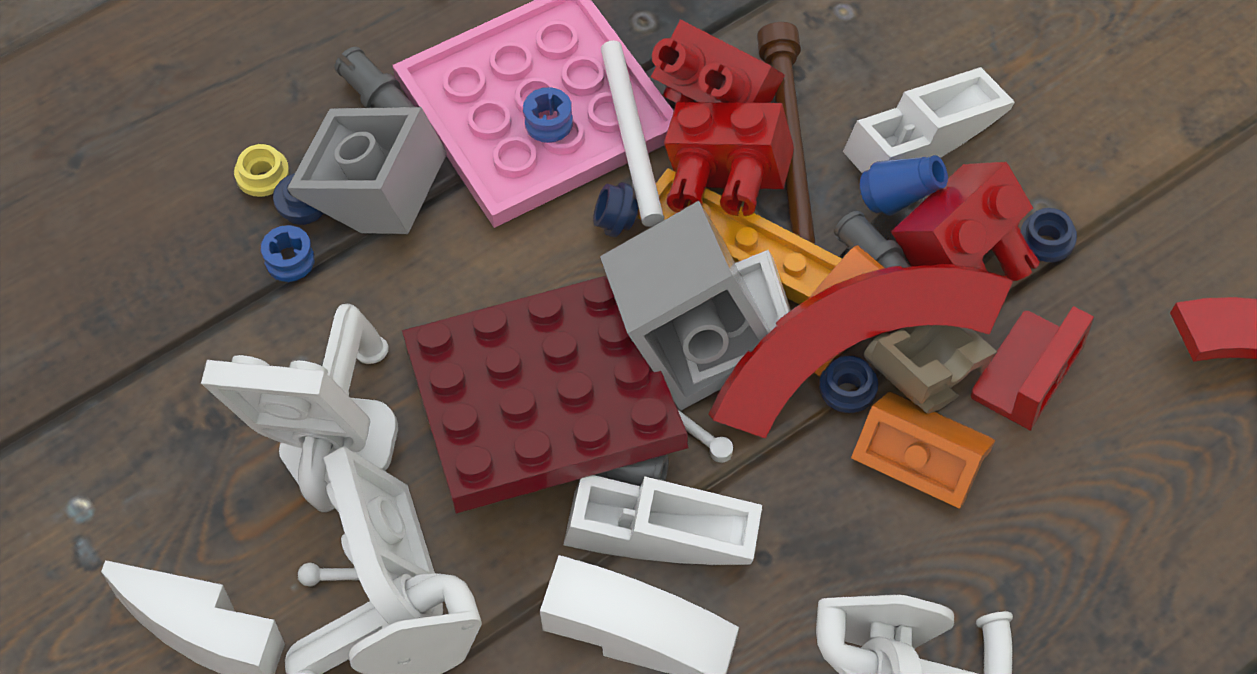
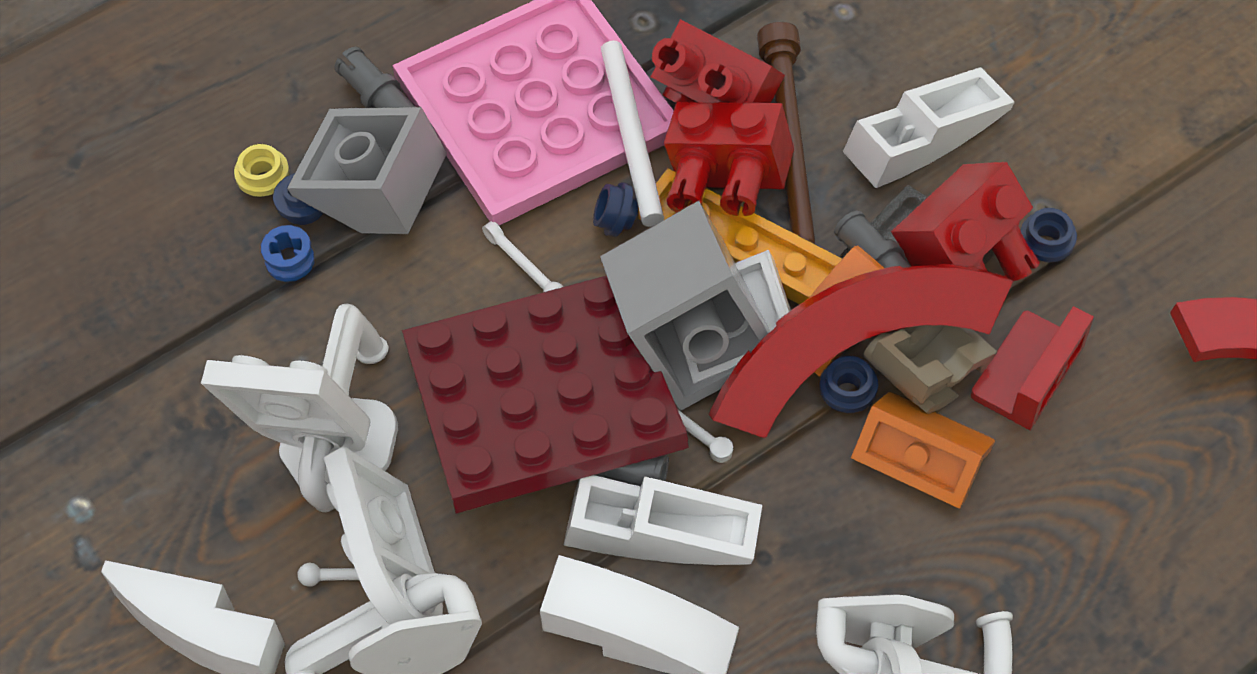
blue bush [523,87,573,143] -> none
blue cone [860,155,948,215] -> none
none -> white hinge [482,221,563,292]

